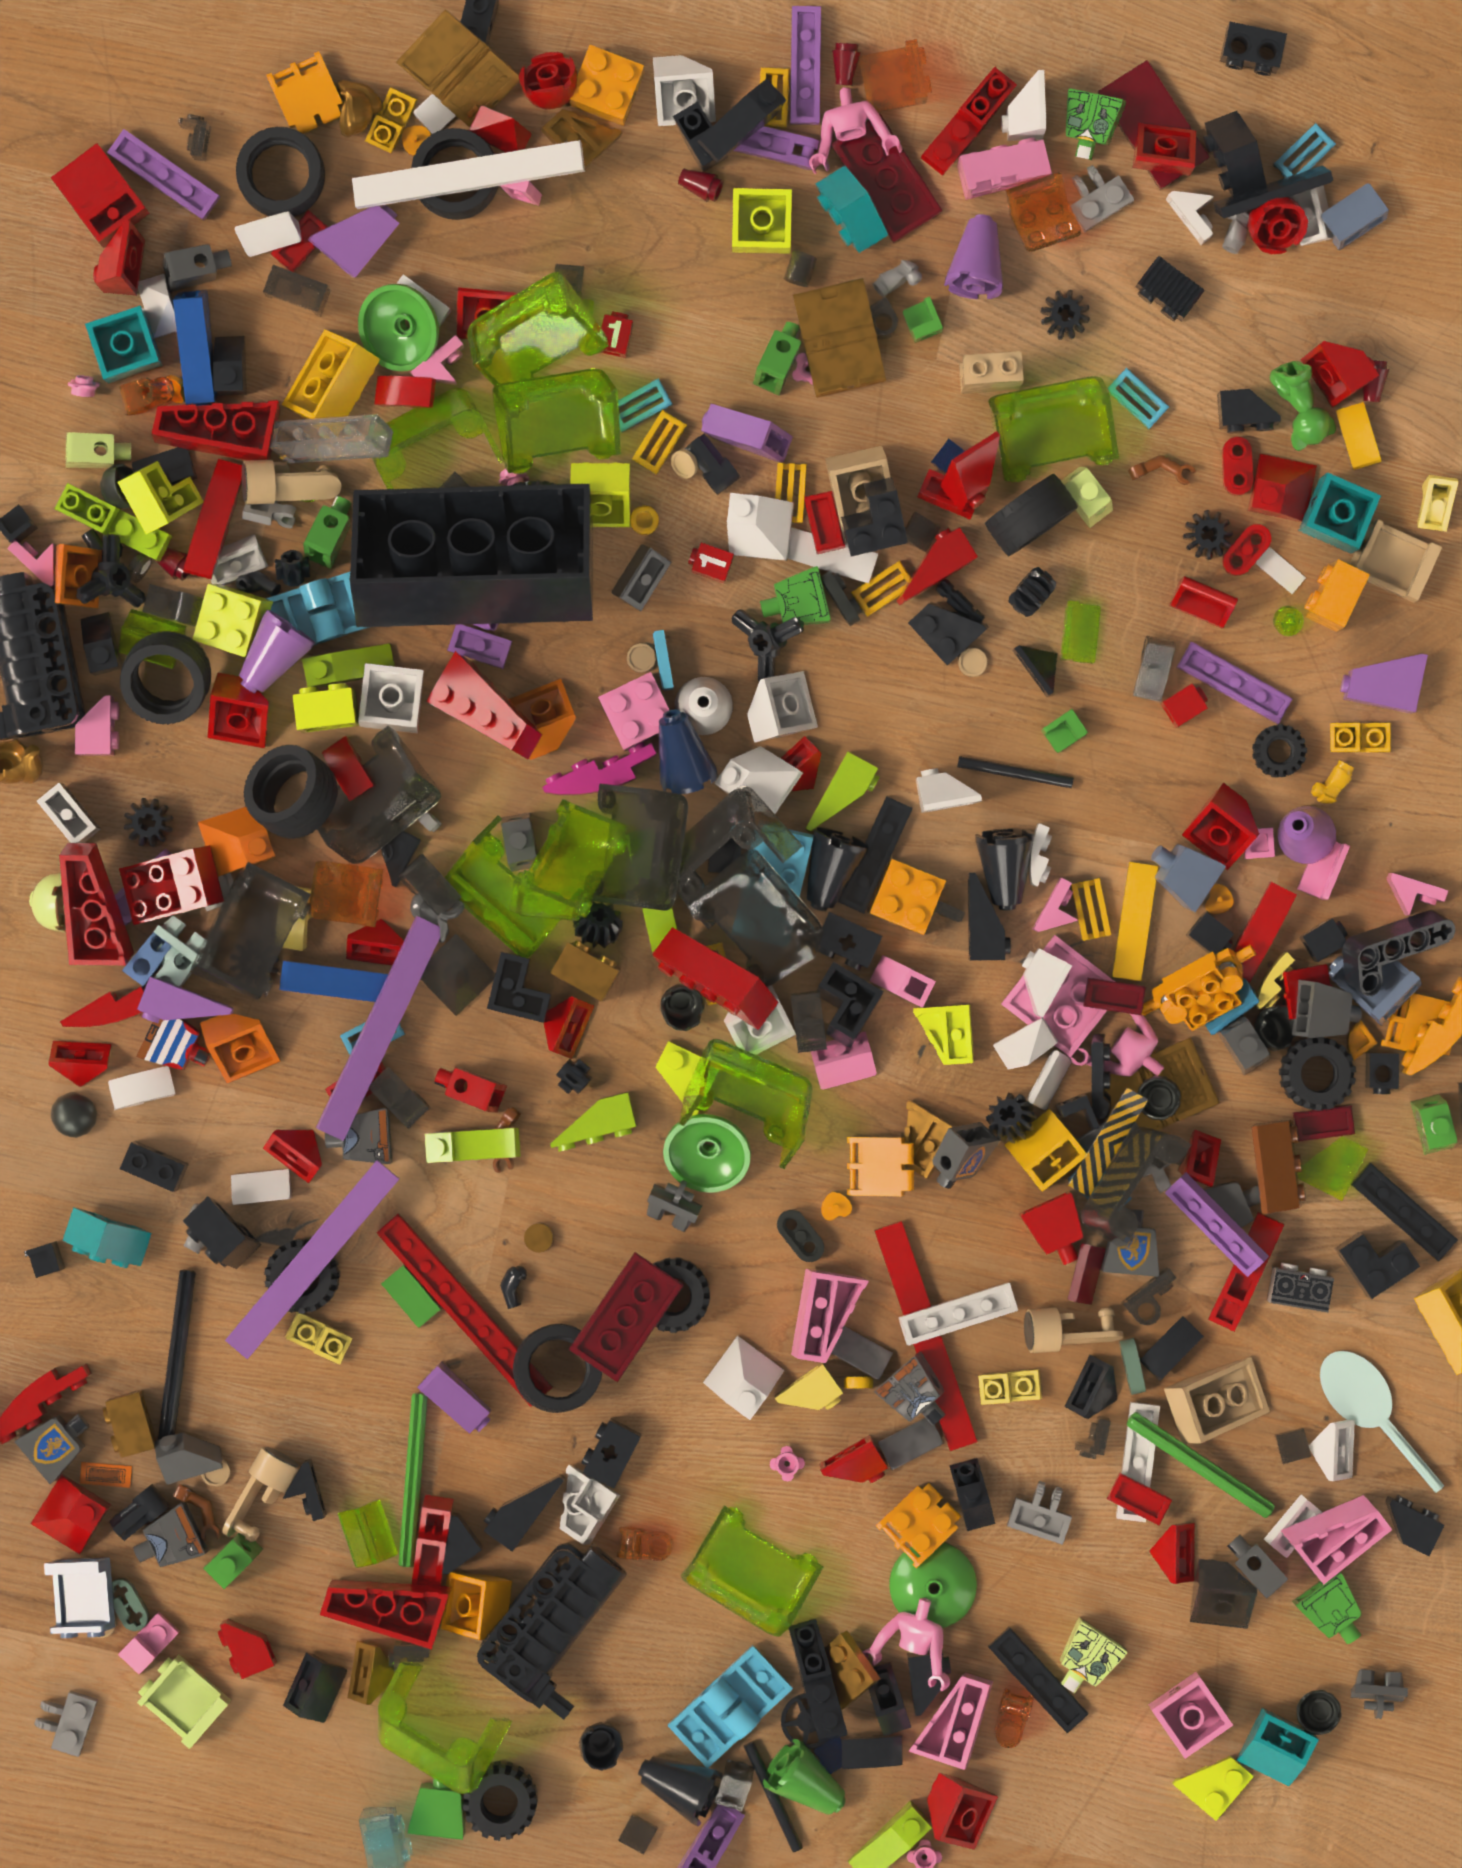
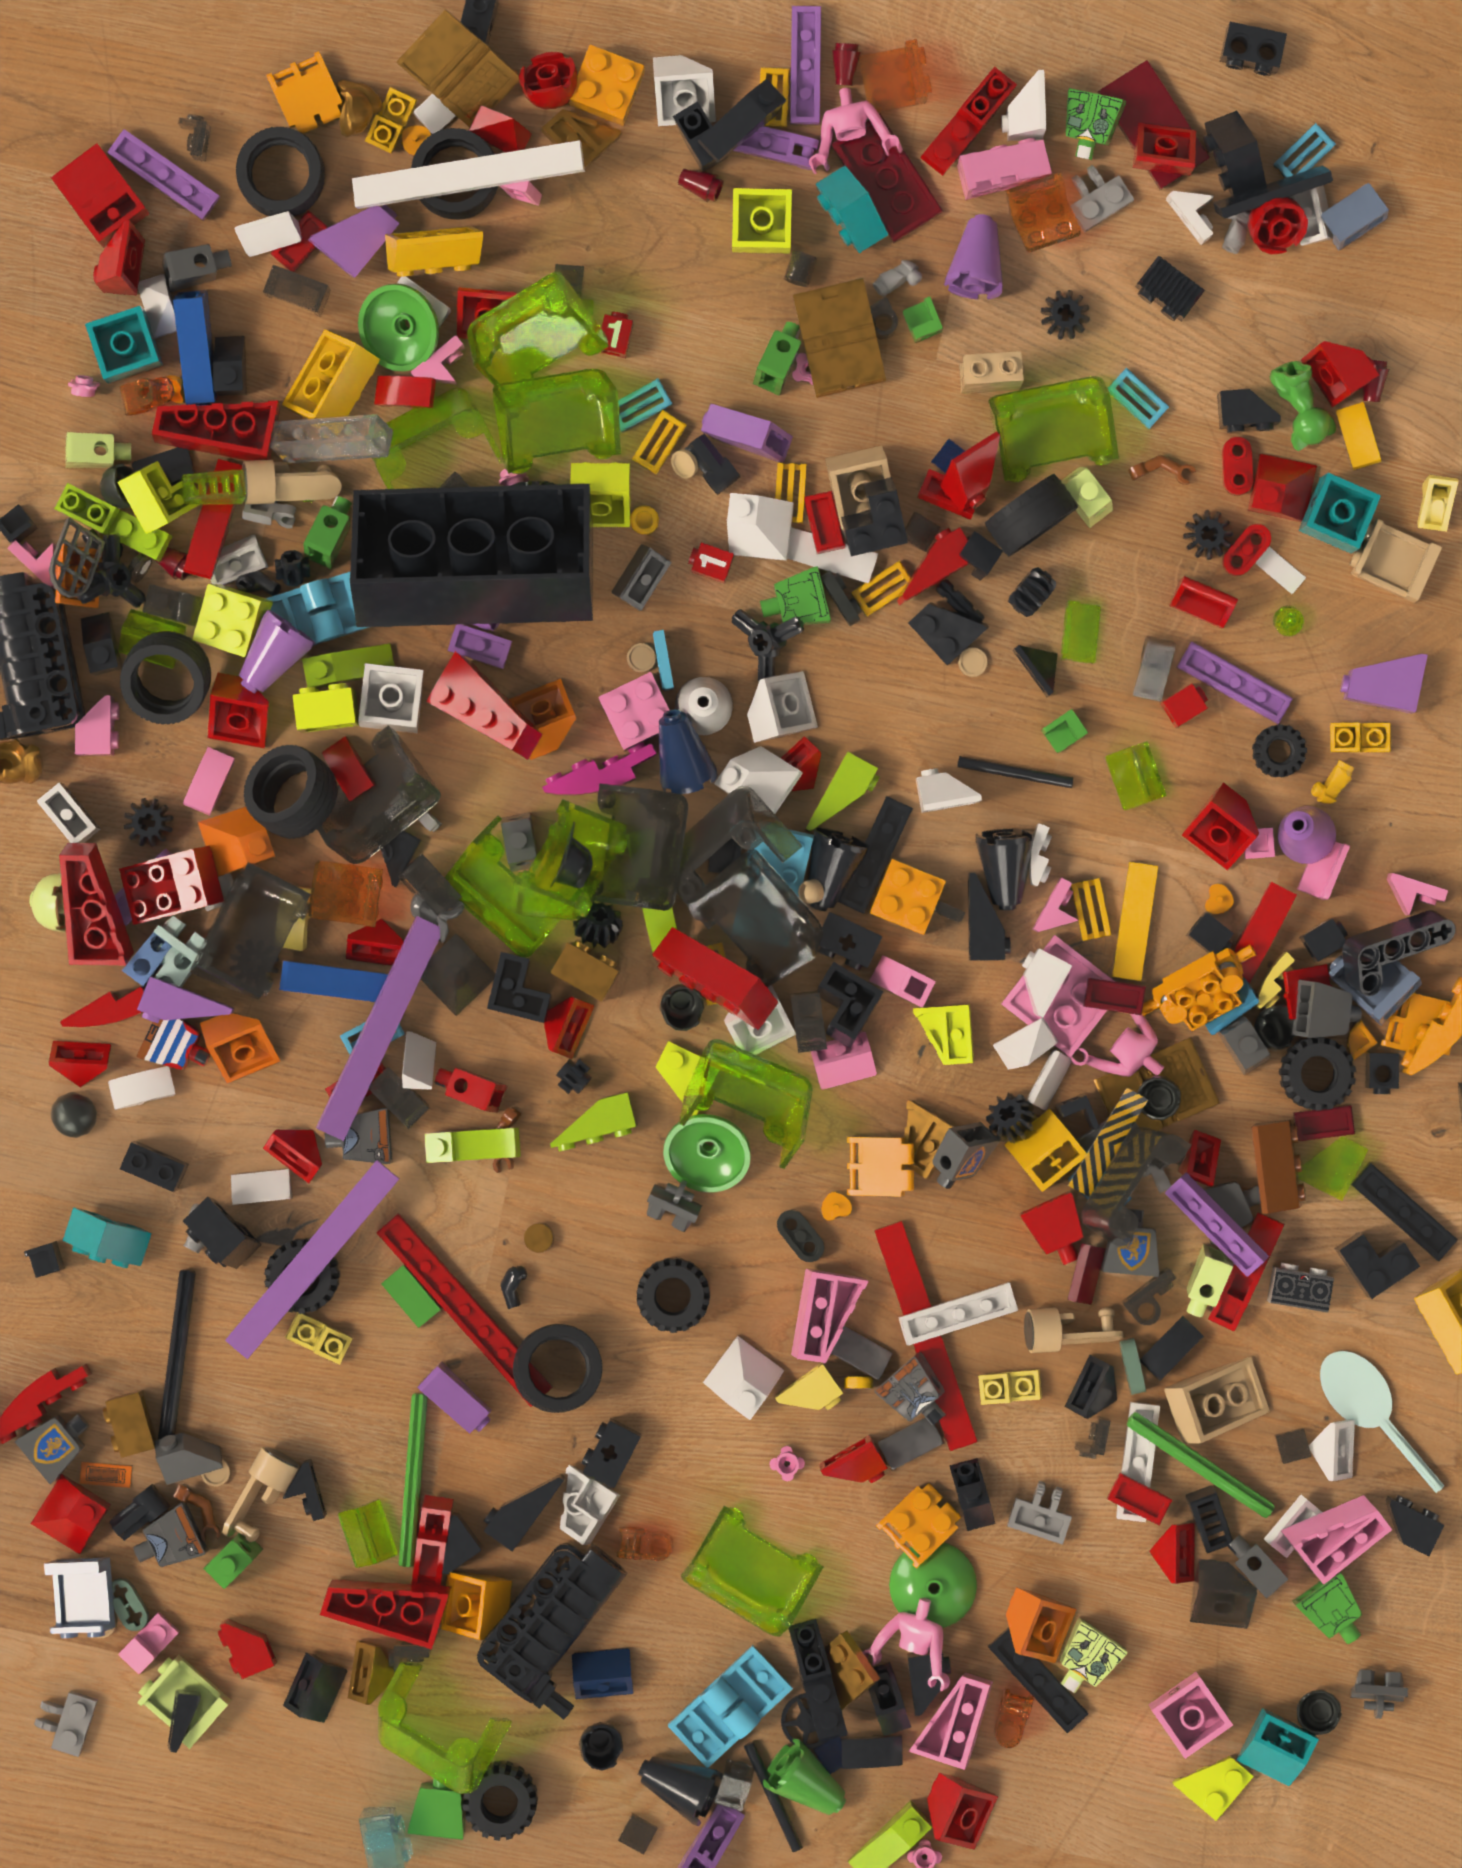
dark red tile [569,1252,683,1383] -> none
black hinge [1091,1034,1111,1120] -> none
sand blue torso [1151,844,1226,912] -> none
light orange brick [1304,559,1370,632] -> none
bright green torso [1410,1094,1458,1155] -> none
none -> dark grey window [49,517,105,598]
none -> black slope [167,1689,201,1753]
none -> clear neon green slope [182,470,246,504]
none -> bright pink slope [183,747,235,816]
none -> yellow slope [385,226,483,277]
none -> white slope [402,1031,436,1089]
none -> black piece [550,821,593,889]
none -> dark blue panel [572,1648,634,1699]
none -> tan hinge [798,879,824,904]
none -> black panel [959,531,1003,581]
none -> orange slope [1006,1587,1077,1663]
none -> clear neon green panel [1105,741,1167,811]
none -> yellowish green torso [1186,1244,1233,1317]
none -> black slope [1186,1486,1233,1554]

